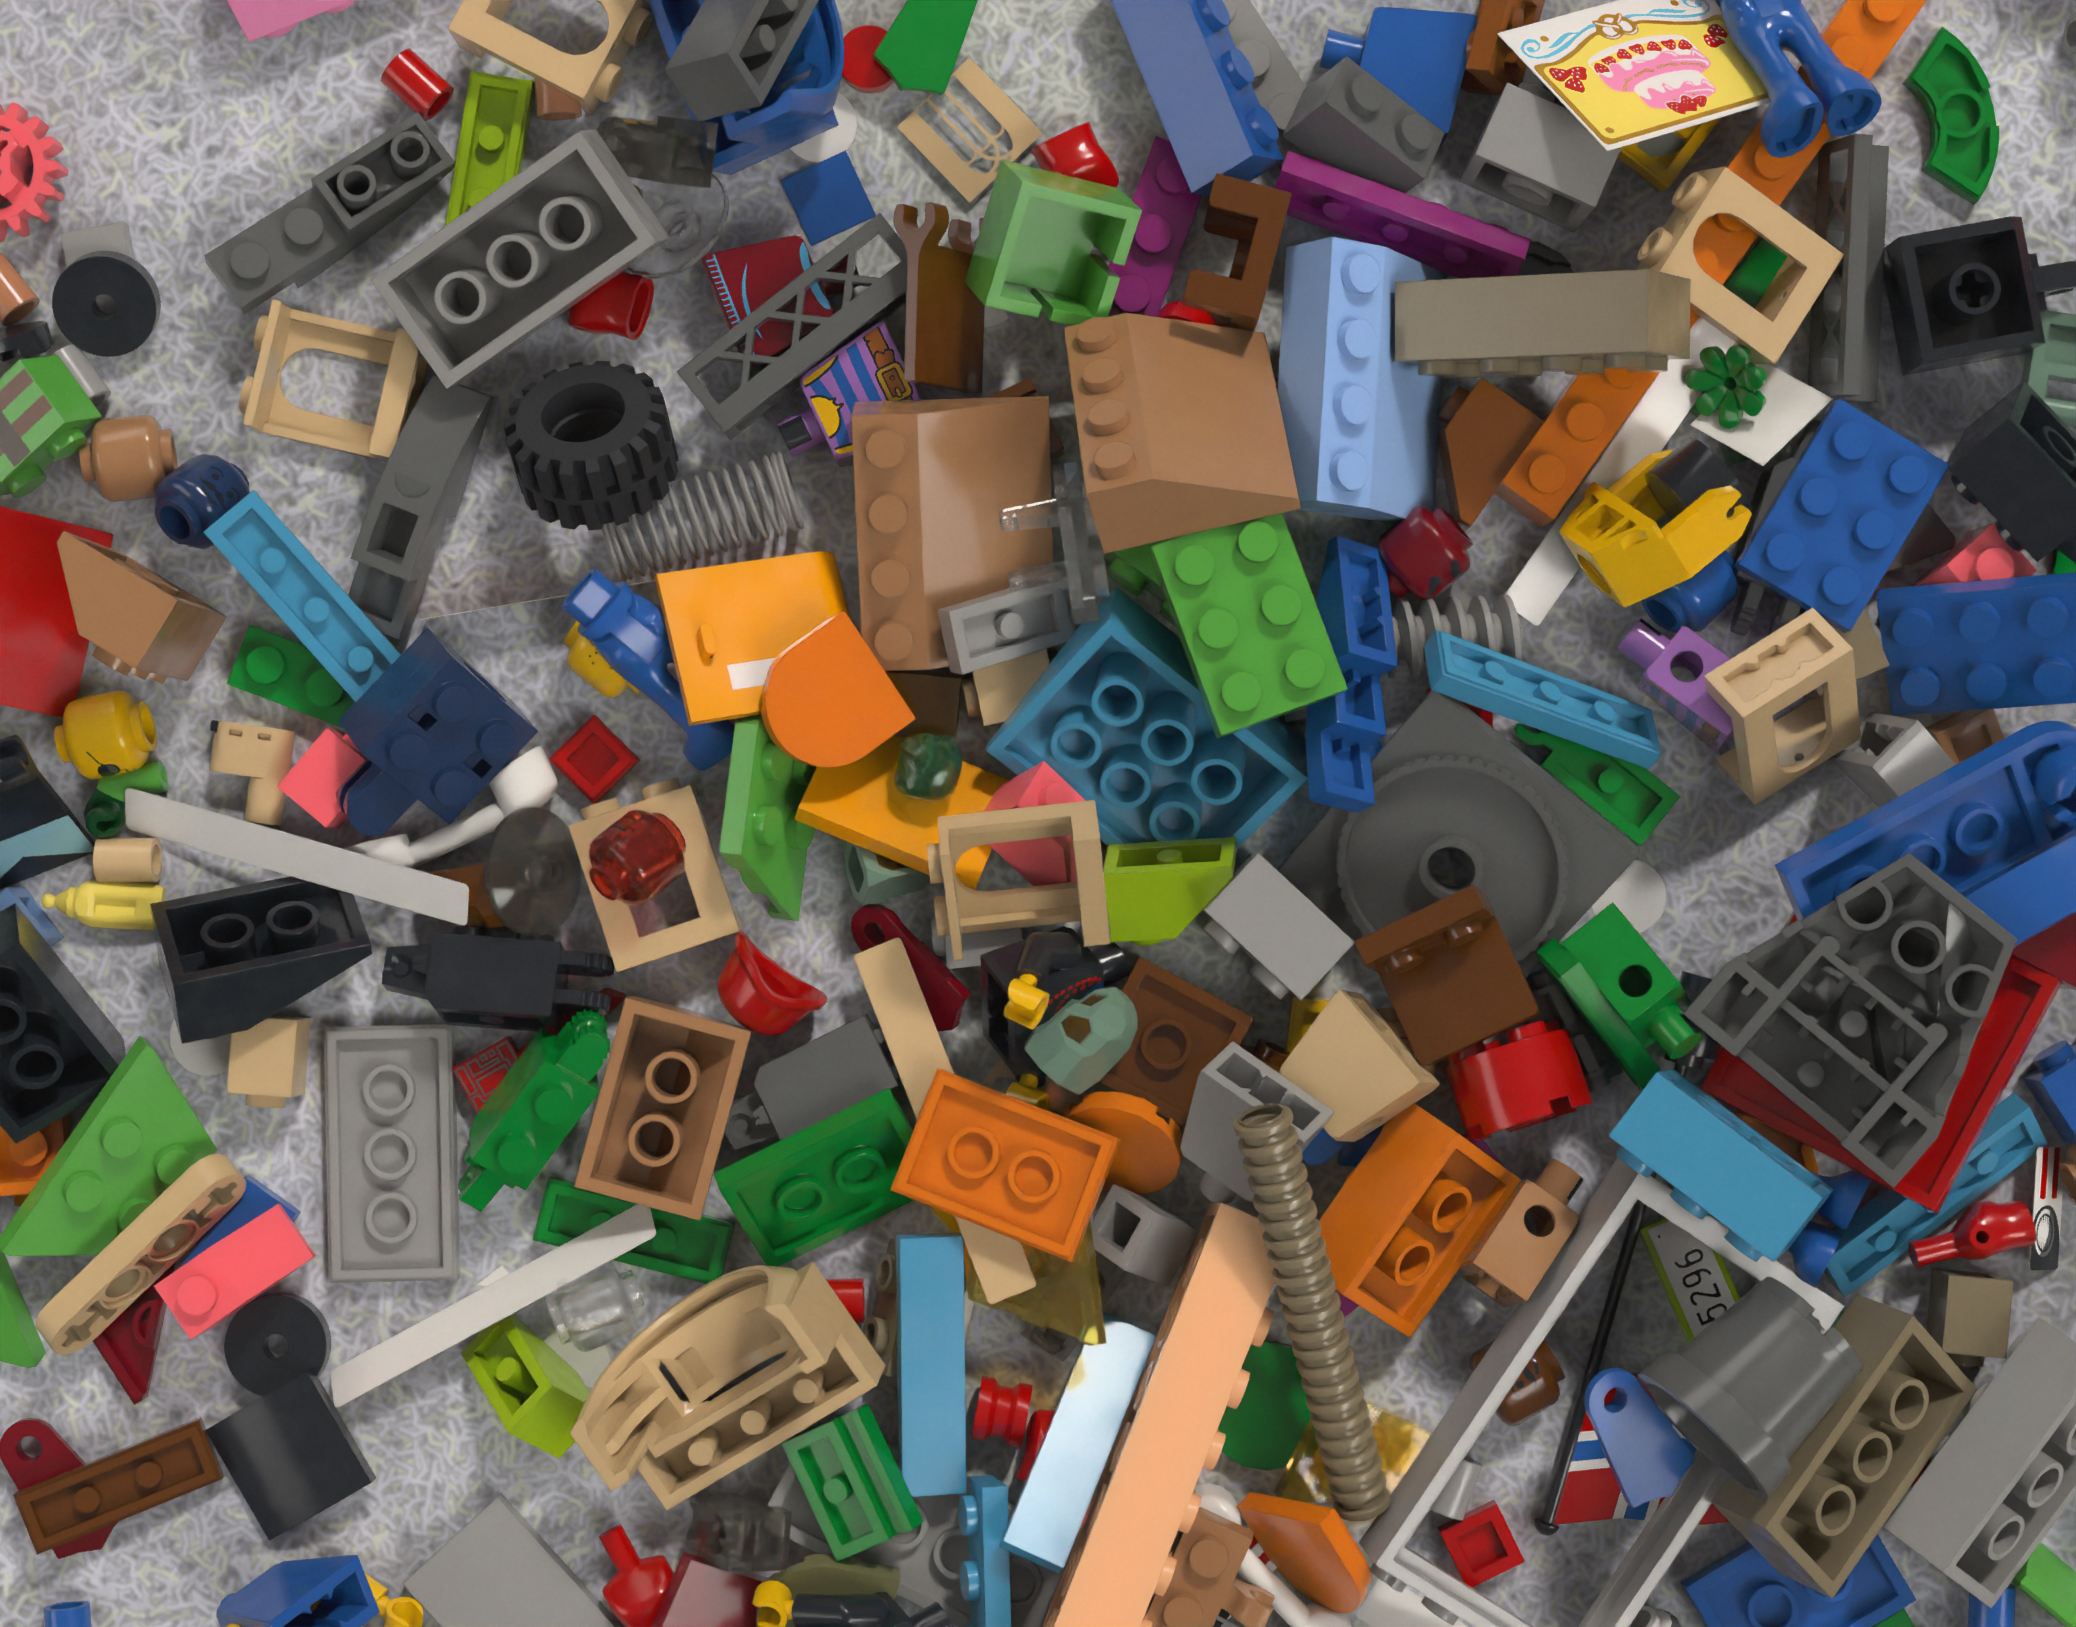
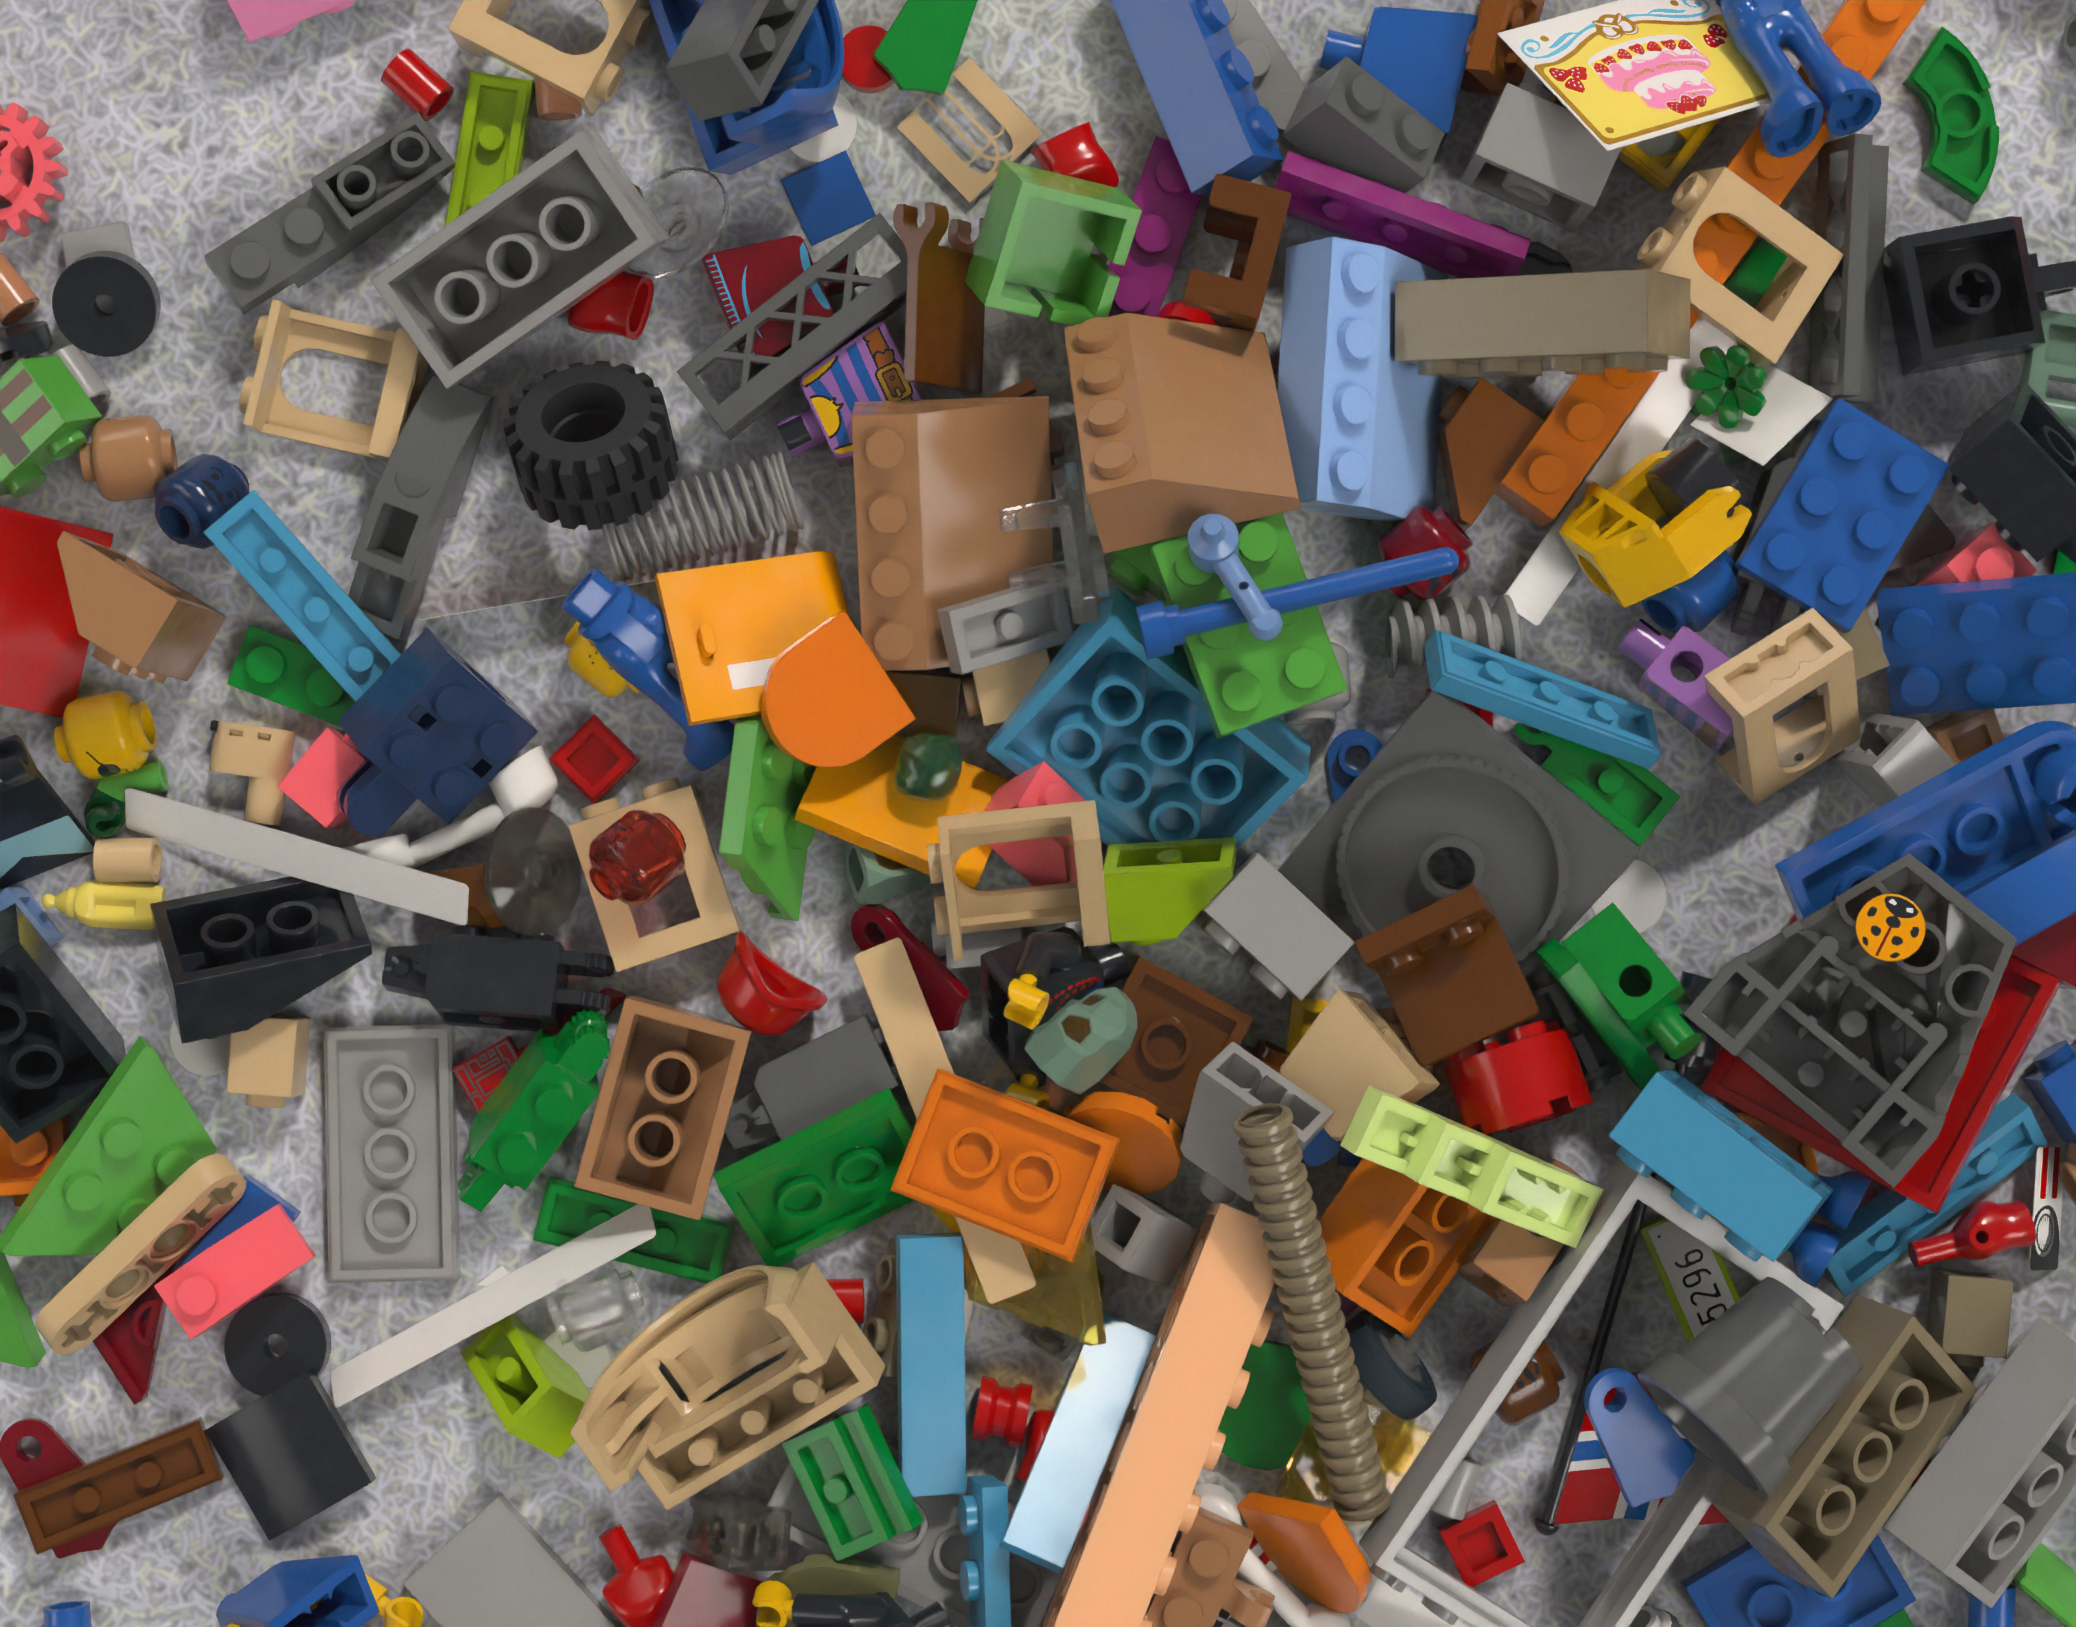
clear smoke leg [597,115,718,188] -> none
blue slope [1306,536,1398,813] -> none
none -> blue piece [1135,547,1459,660]
none -> medium blue piece [1188,514,1283,641]
none -> yellowish green slope [1340,1085,1604,1248]
none -> black wheel [1344,1310,1437,1420]
none -> light orange tile [1856,894,1926,962]

